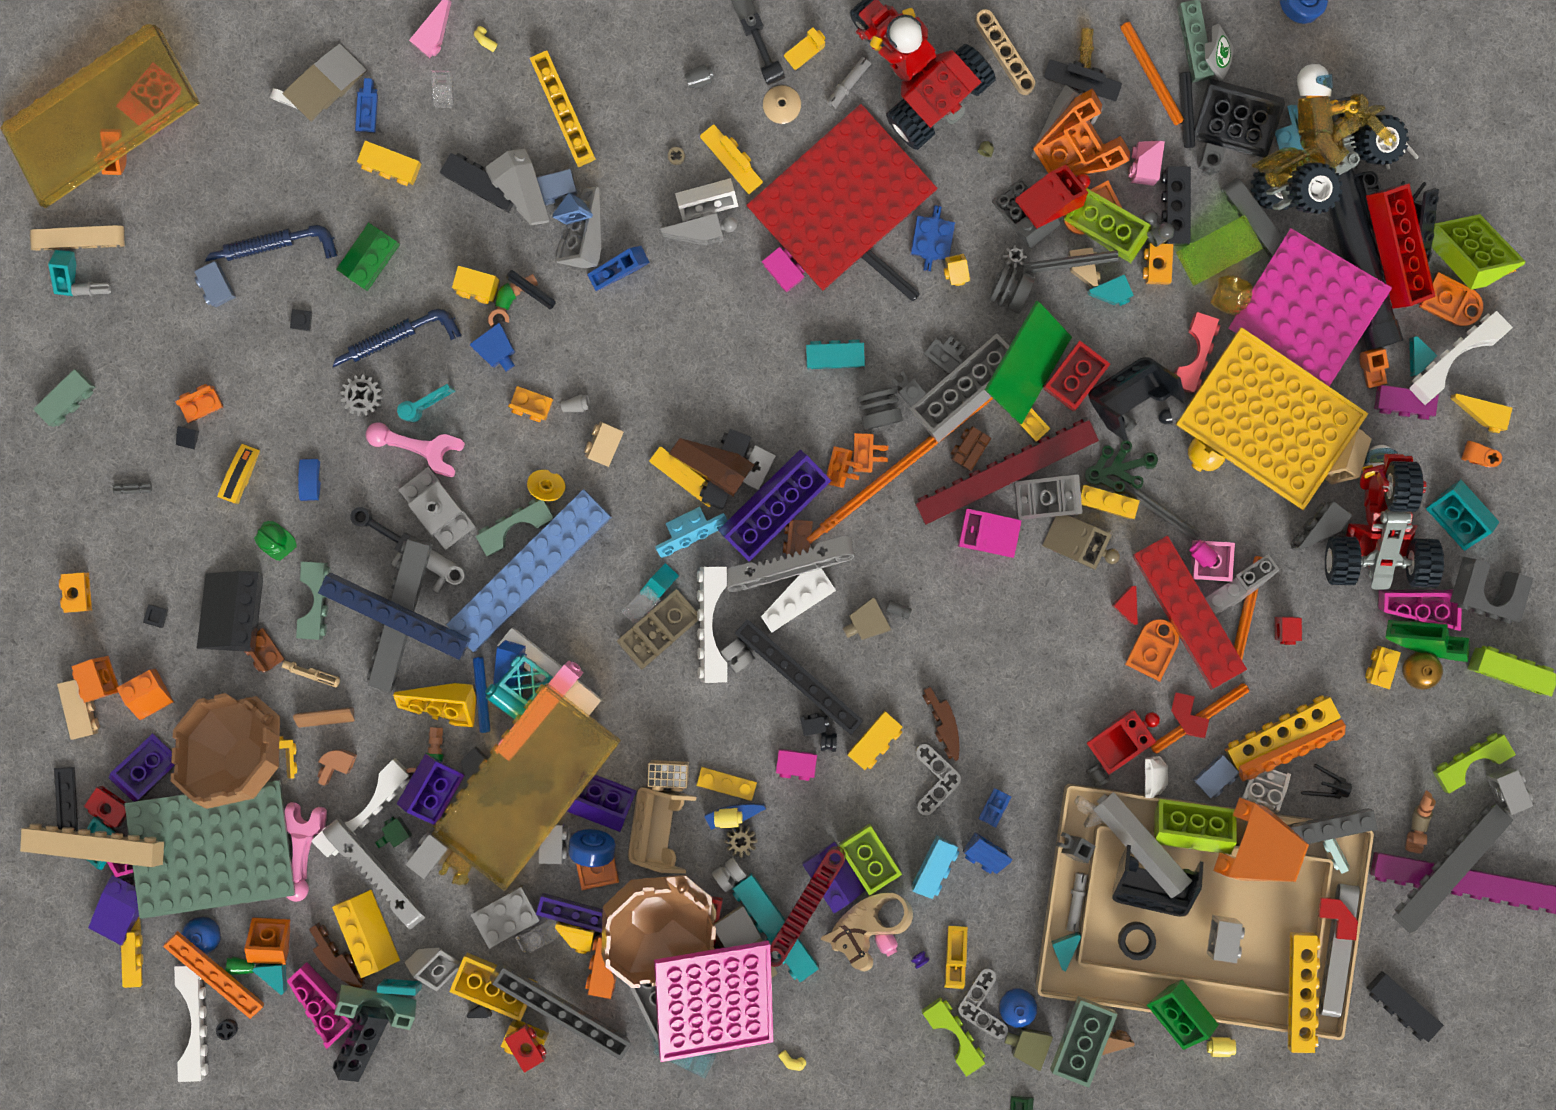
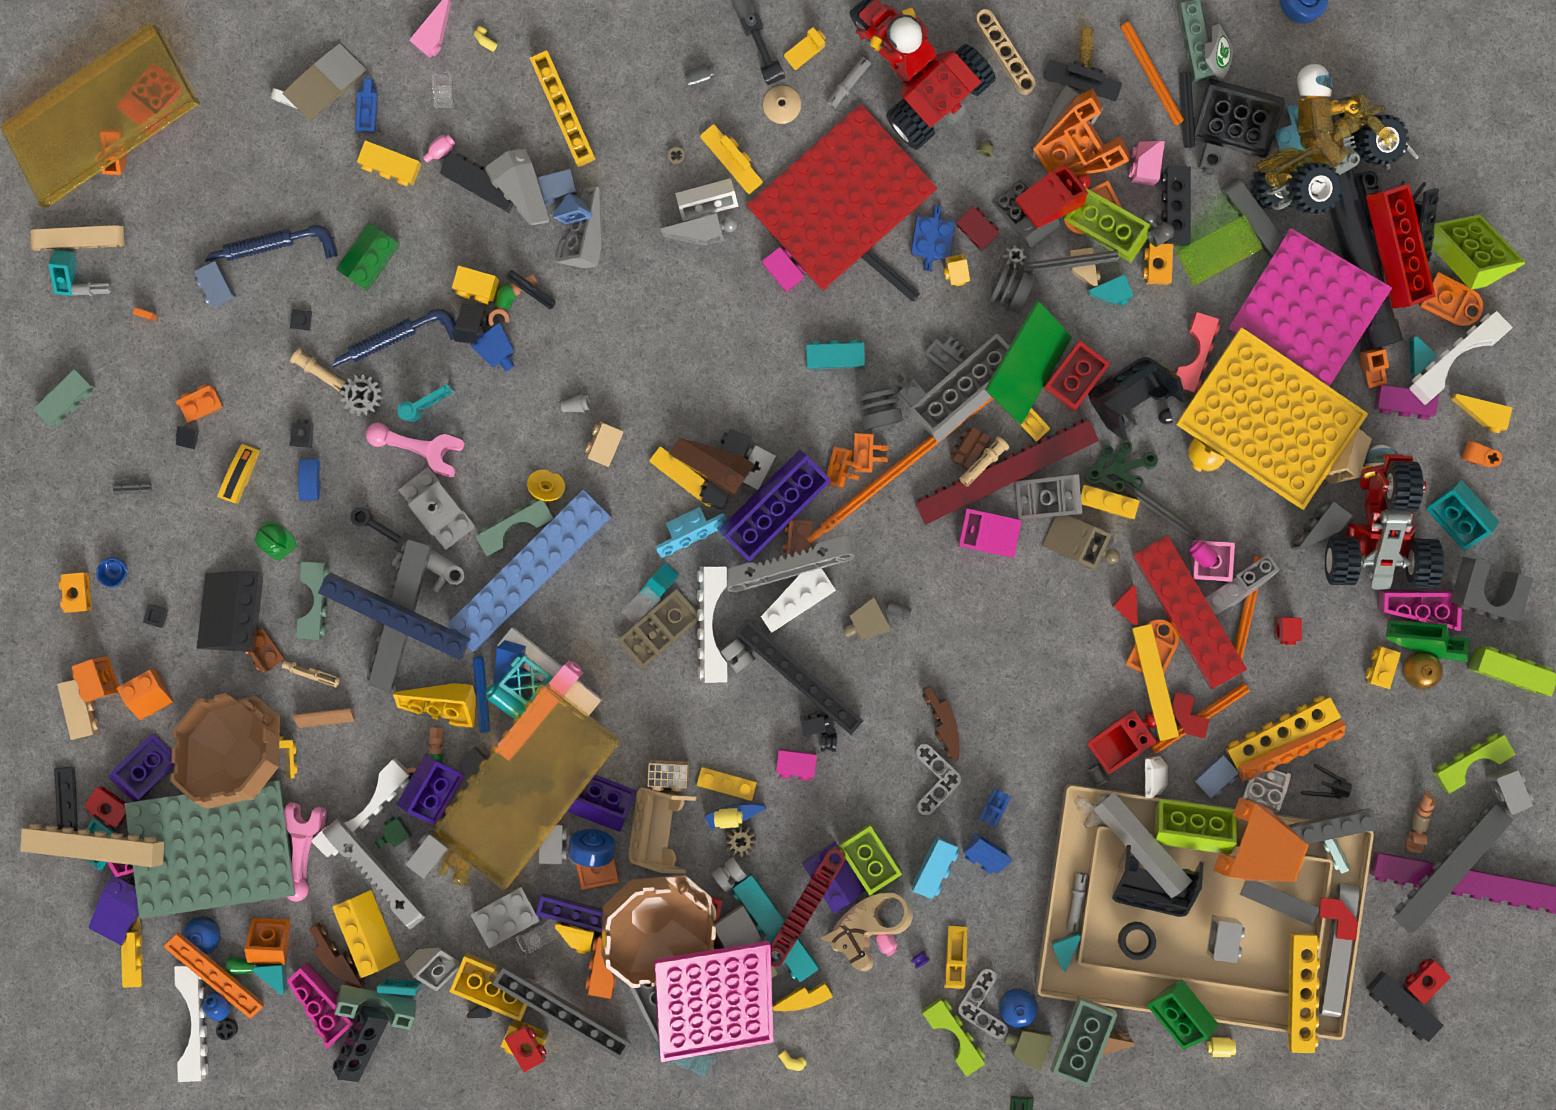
nougat brick [317,749,357,786] -> none
light orange bracket [508,386,553,423] -> none
blue slope [587,246,650,291] -> none
yellow brick [847,711,903,770] -> none
dark grey brick [1056,832,1096,863] -> none
clear yellow piece [1210,275,1253,315] -> none
none -> blue hair [96,557,128,587]
none -> orange tile [133,307,158,322]
none -> blue head [202,992,231,1021]
none -> black brick [289,419,314,448]
none -> tan pin [290,348,347,392]
none -> bright pink plant [423,134,456,163]
none -> black brick [454,304,488,345]
none -> yellow slope [772,981,833,1011]
none -> dark red brick [955,206,1000,252]
none -> tan pin [959,436,1009,487]
none -> yellow tile [1132,624,1179,741]
none -> dark grey tile [1240,881,1320,926]
none -> red brick [1403,958,1451,1004]

